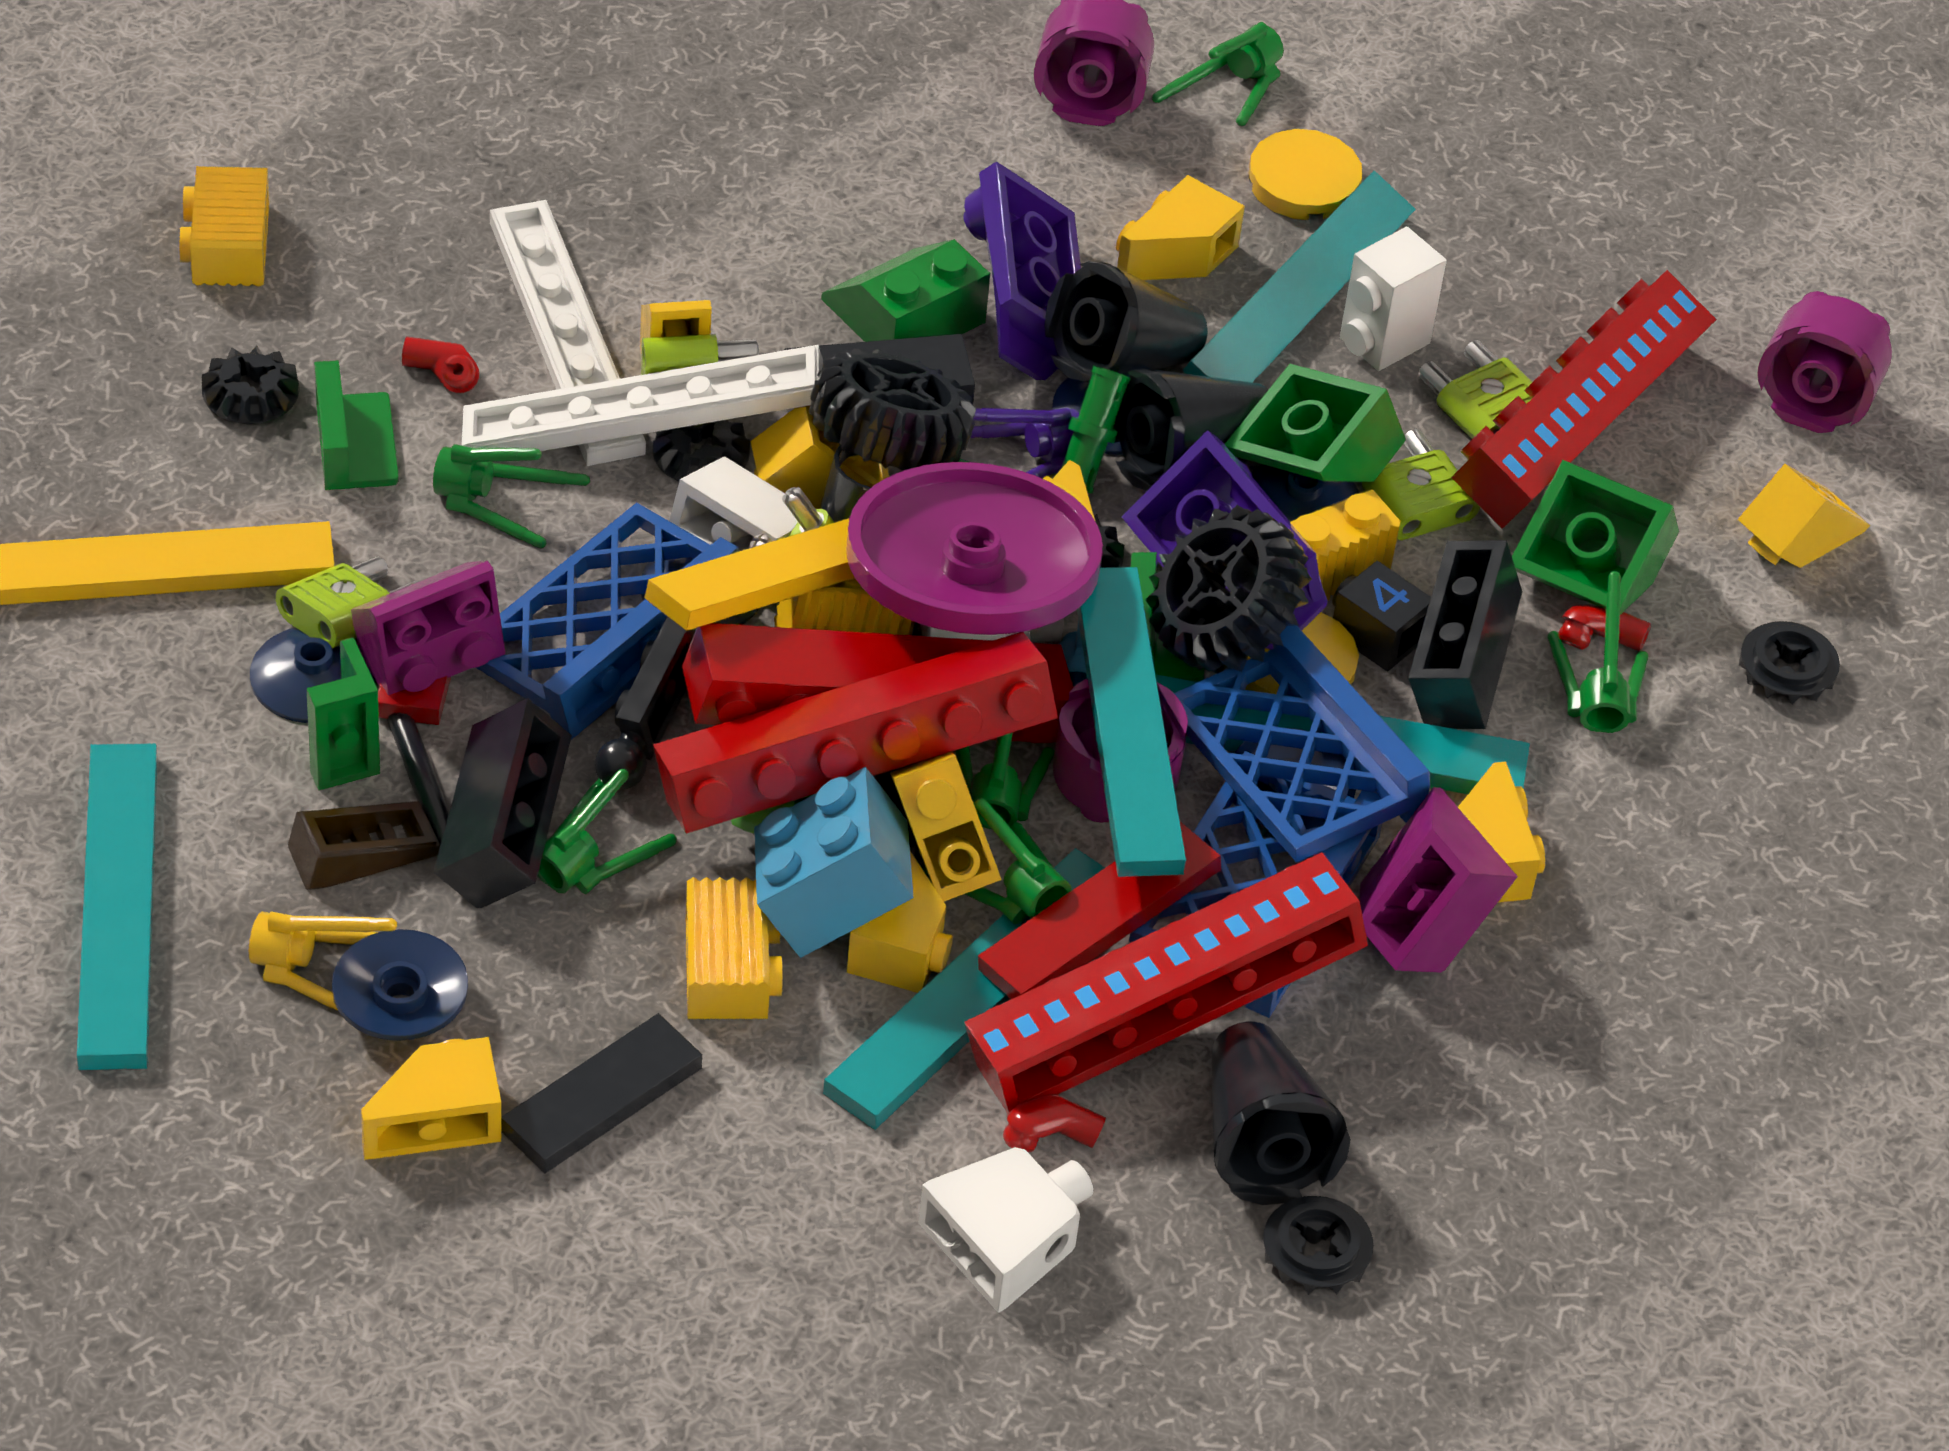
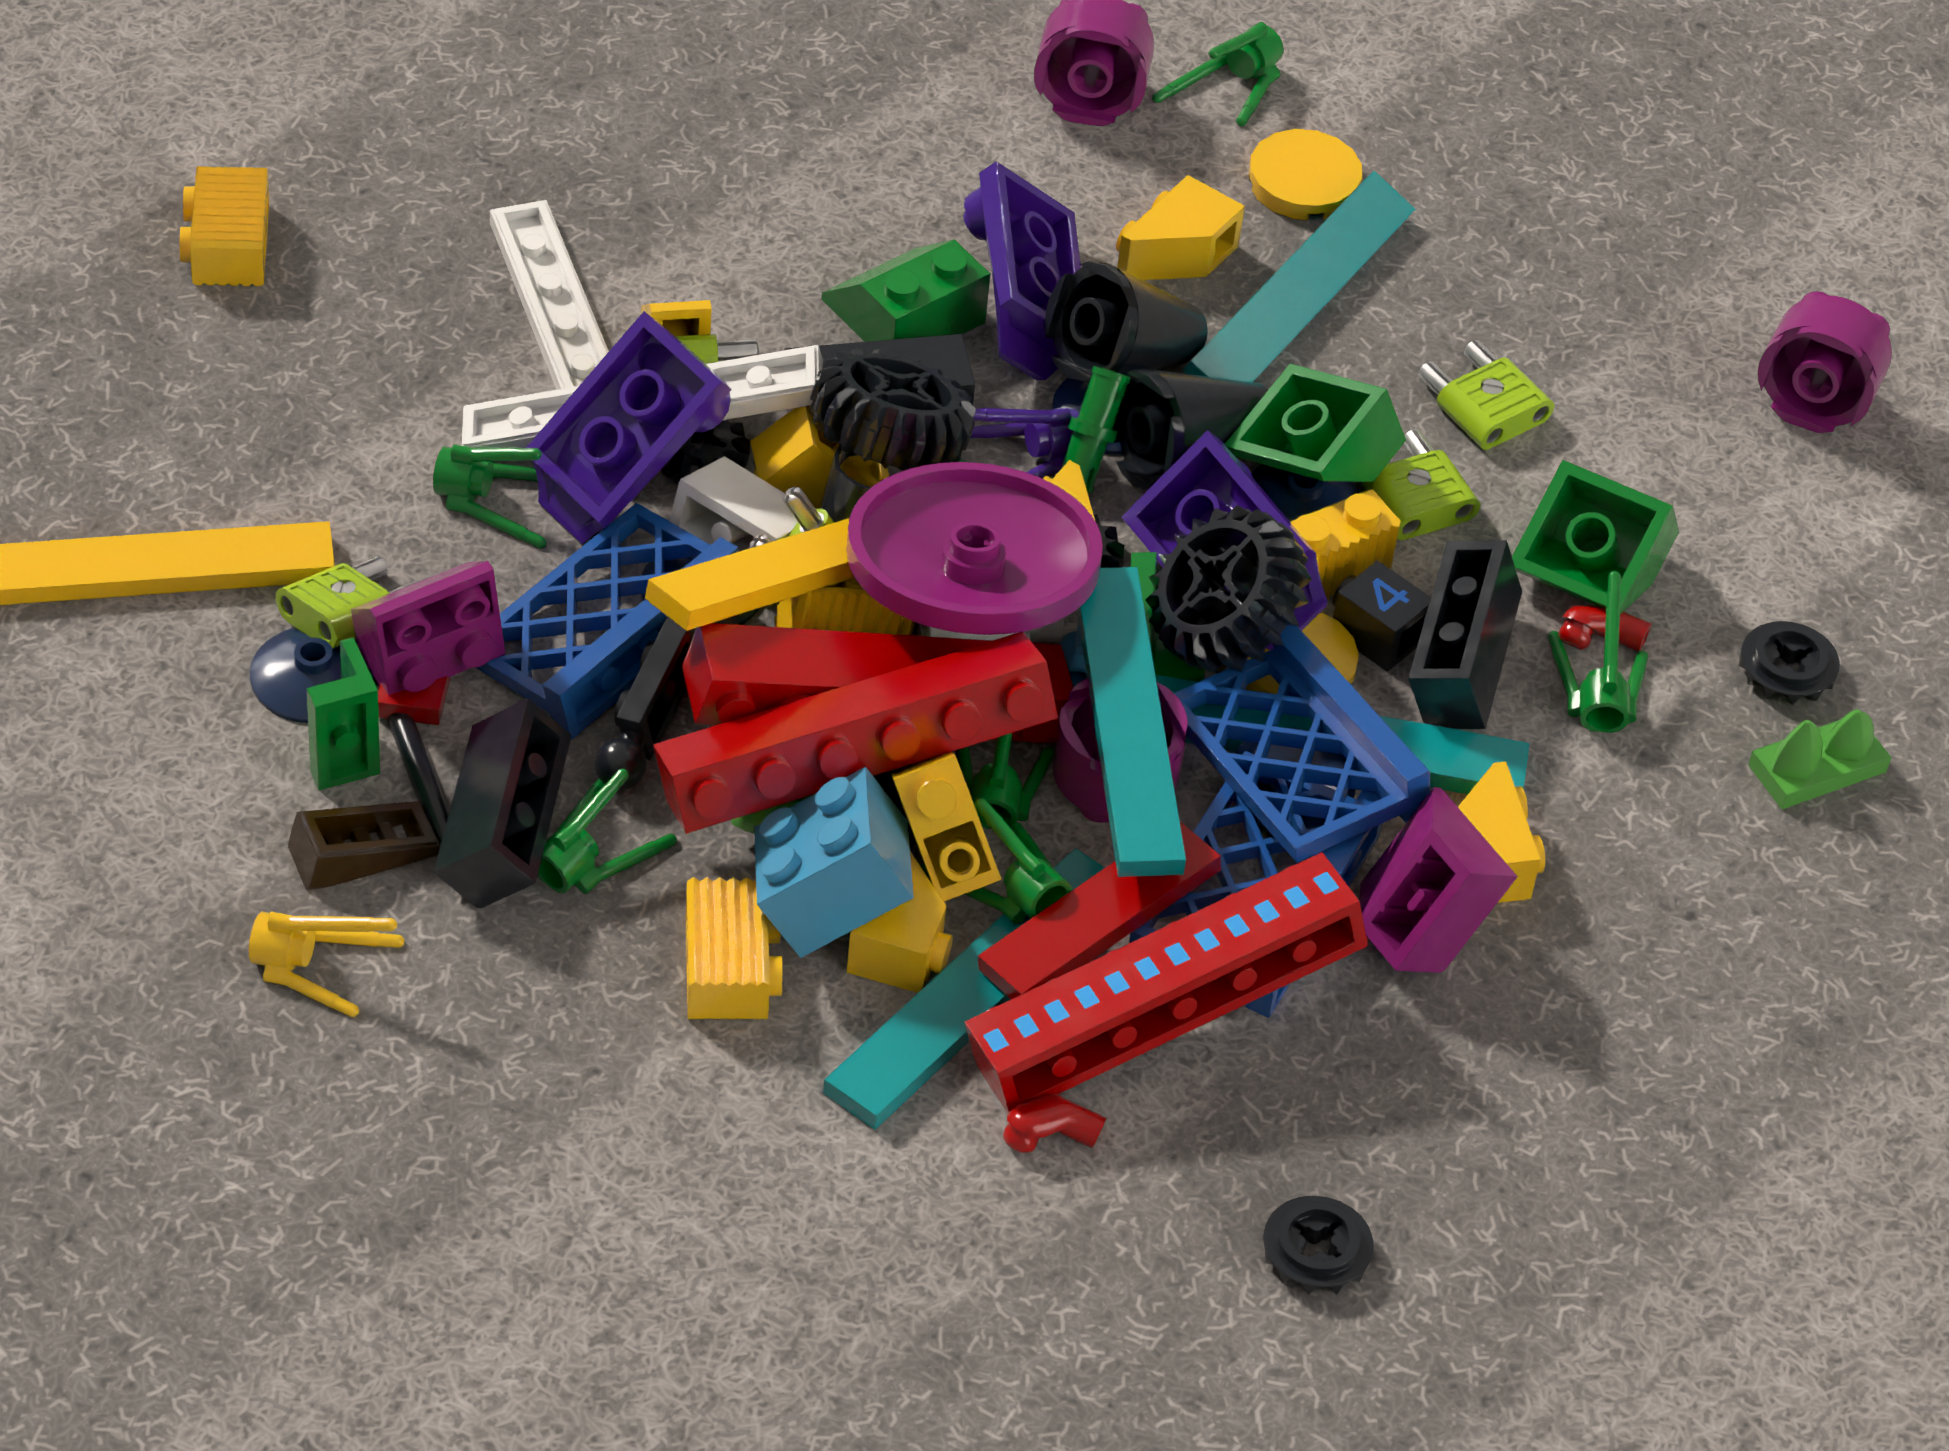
teal tile [77,743,158,1070] -> none
black gear [202,345,300,424] -> none
green panel [314,360,399,490] -> none
dark blue dish [332,929,468,1041] -> none
yellow slope [361,1037,501,1160] -> none
red arm [402,336,479,393] -> none
black tile [501,1013,703,1174] -> none
white torso [918,1147,1093,1313] -> none
black cone [1211,1021,1351,1205] -> none
white brick [1339,226,1447,372] -> none
red brick [1451,270,1717,529] -> none
yellow slope [1737,464,1870,568] -> none
none -> dark purple slope [526,311,732,544]
none -> bright green tile [1748,709,1892,809]

